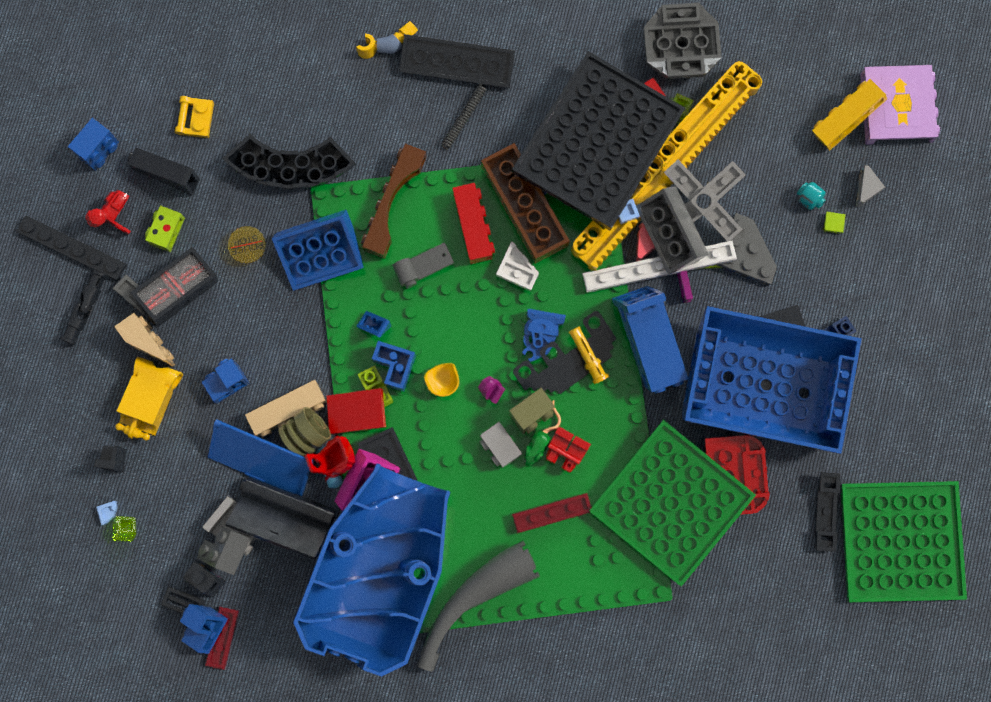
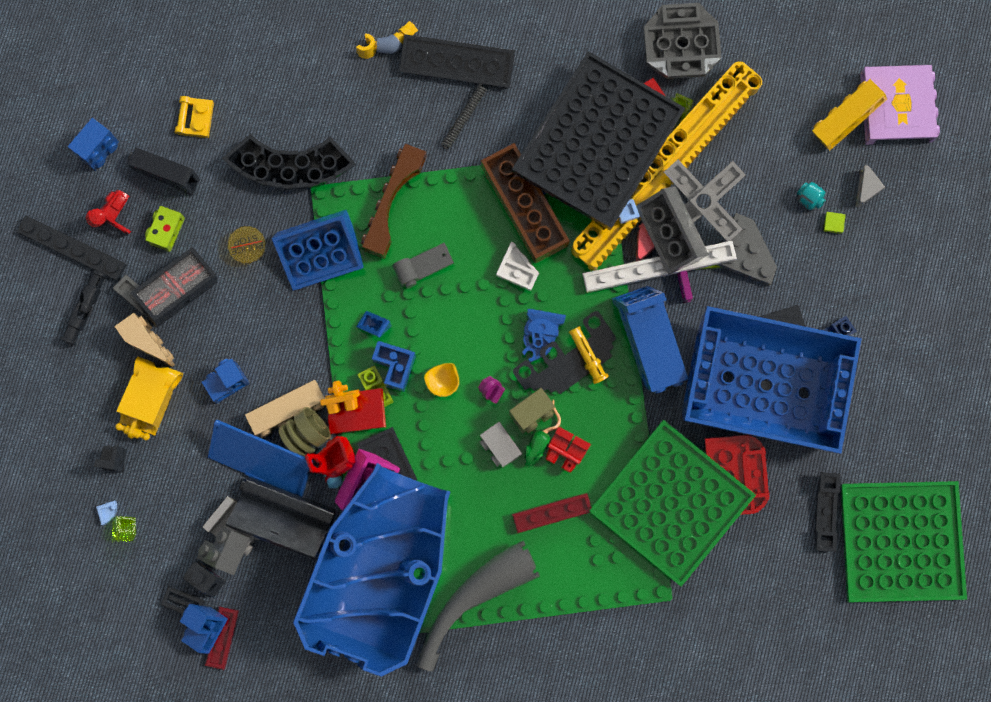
red brick [453,183,495,264] -> none
none -> light orange hips [320,381,360,414]

